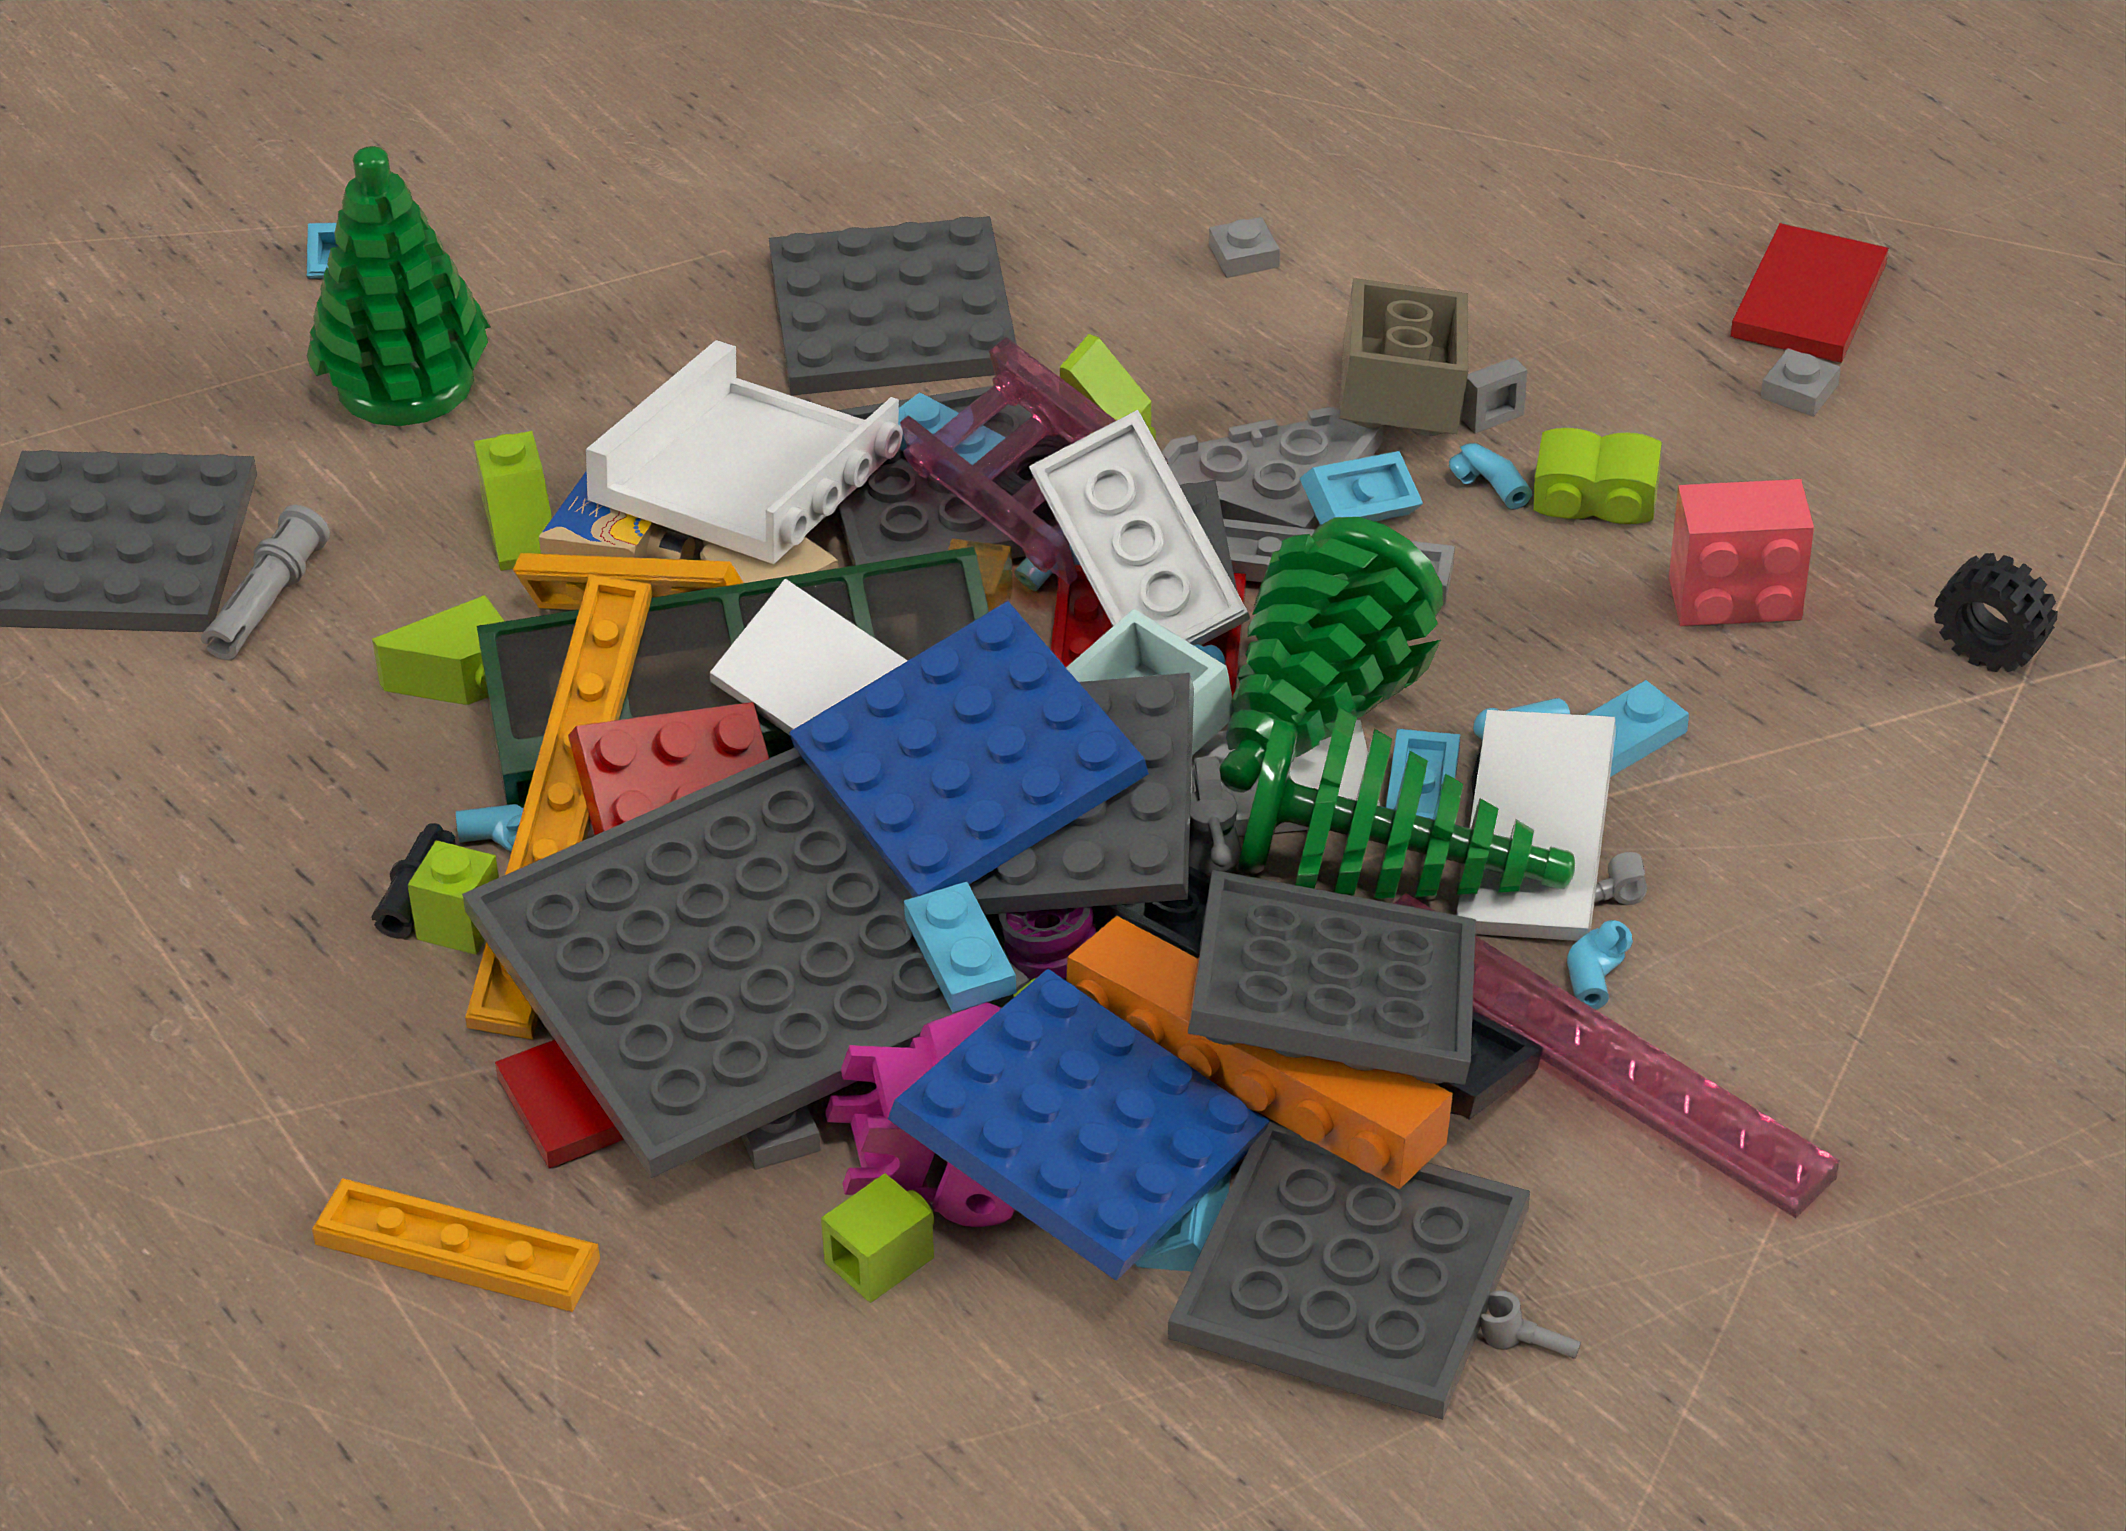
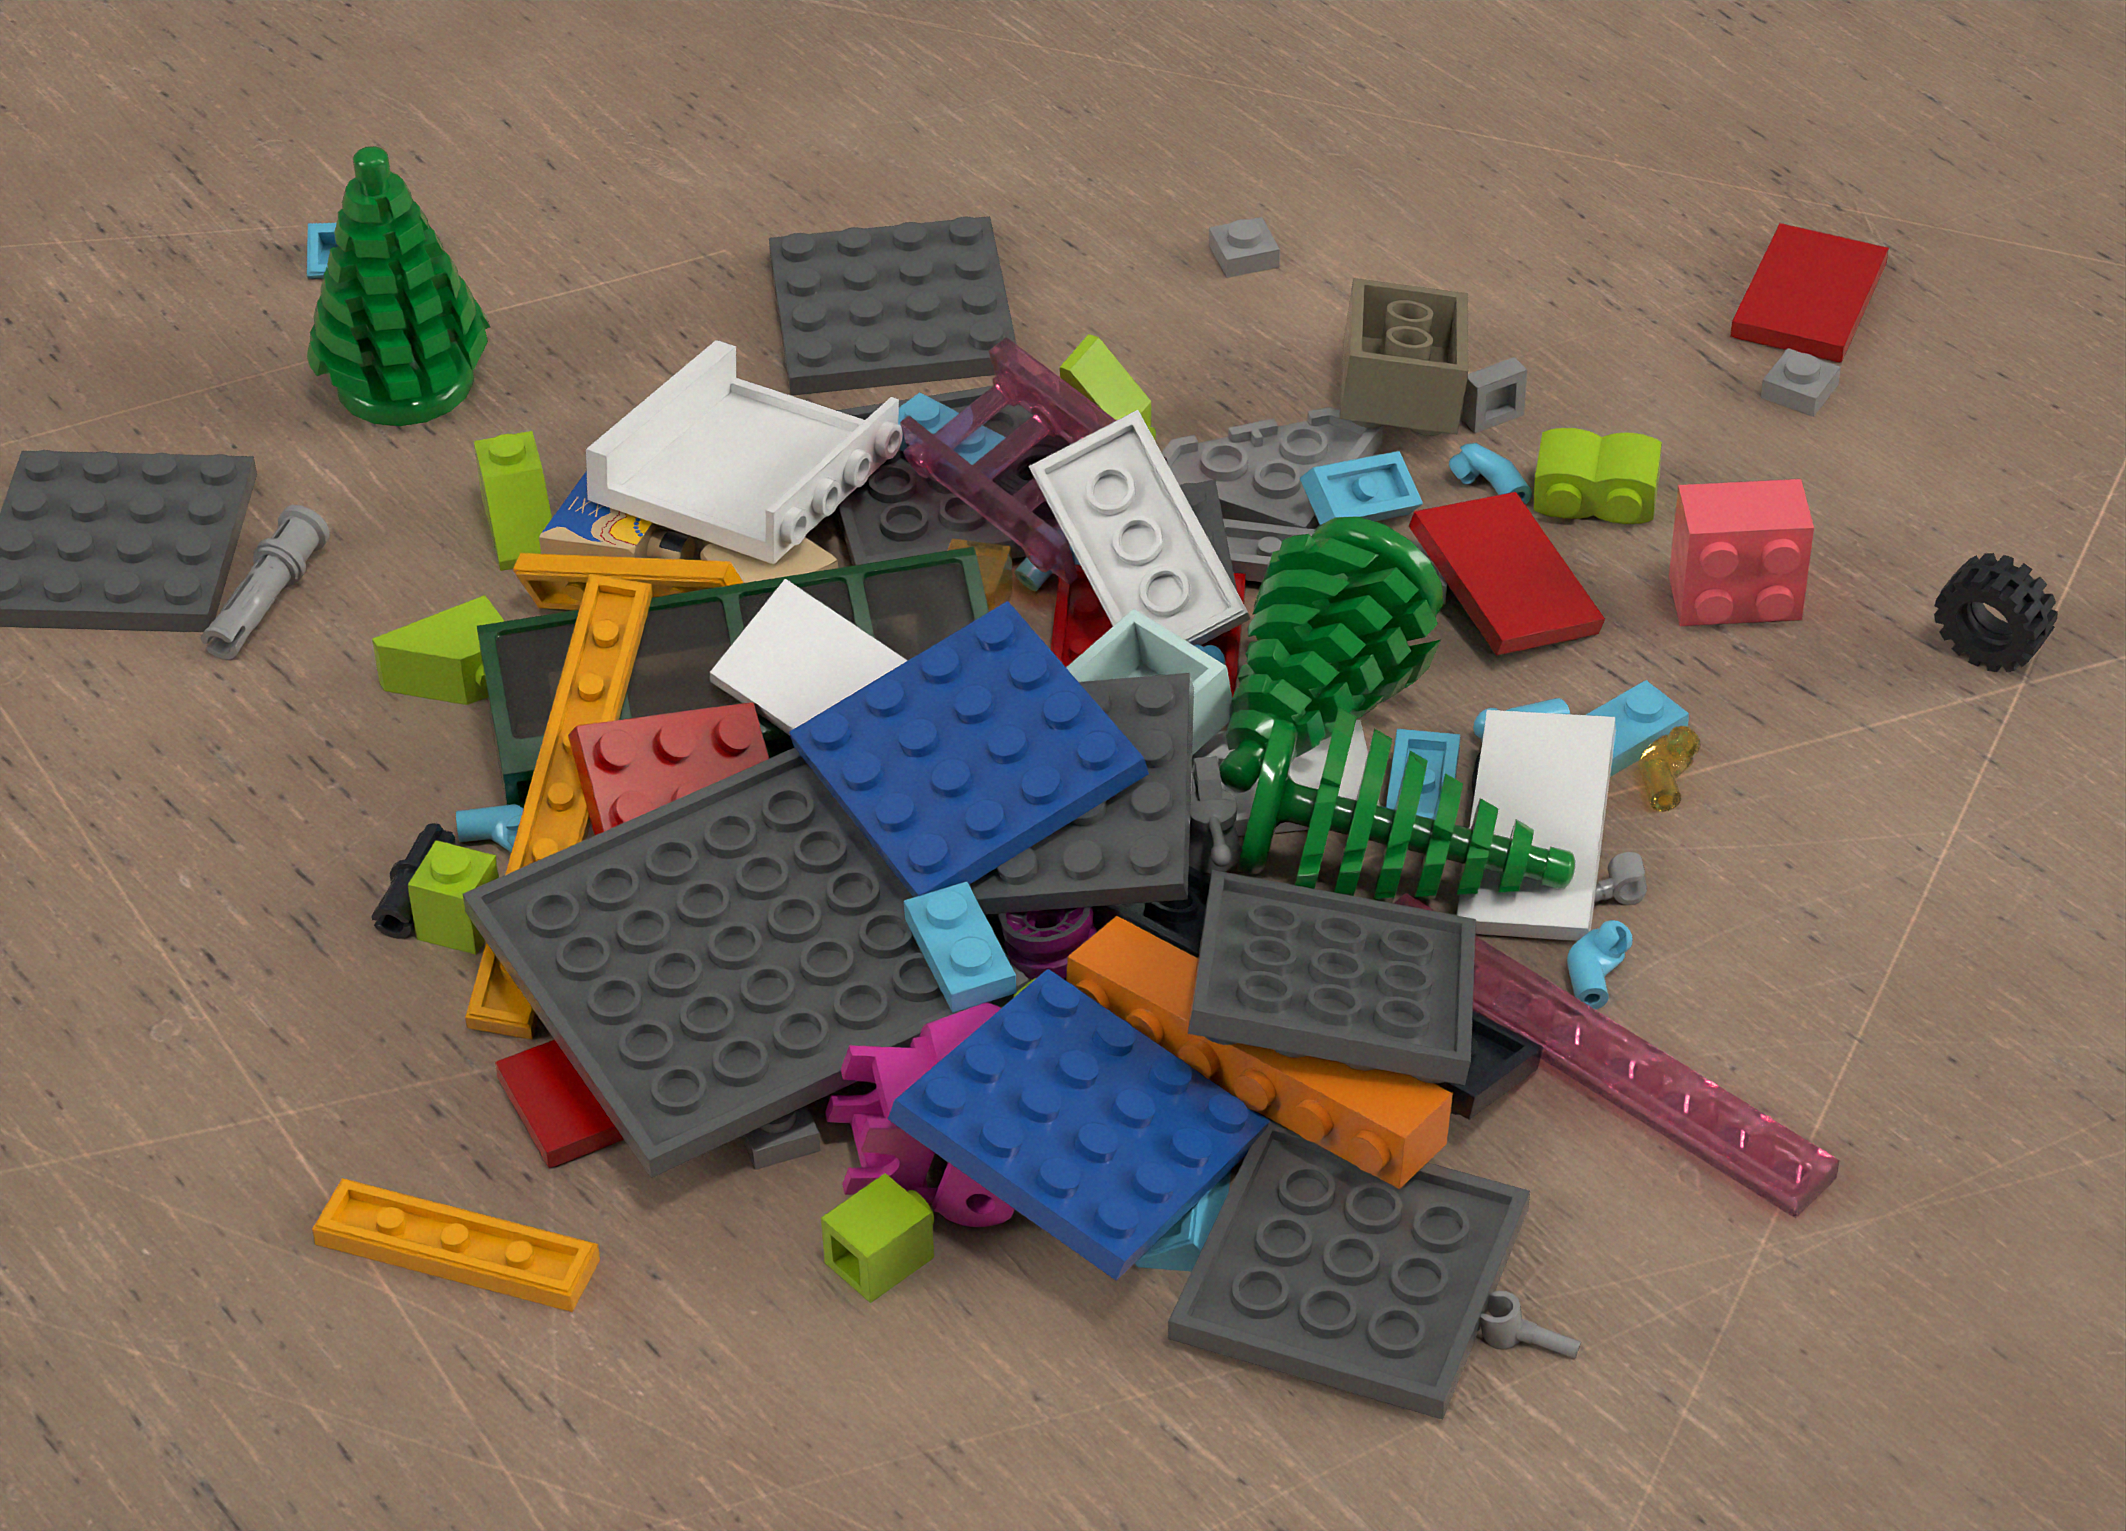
none -> red tile [1409,492,1605,656]
none -> clear yellow arm [1639,726,1701,812]

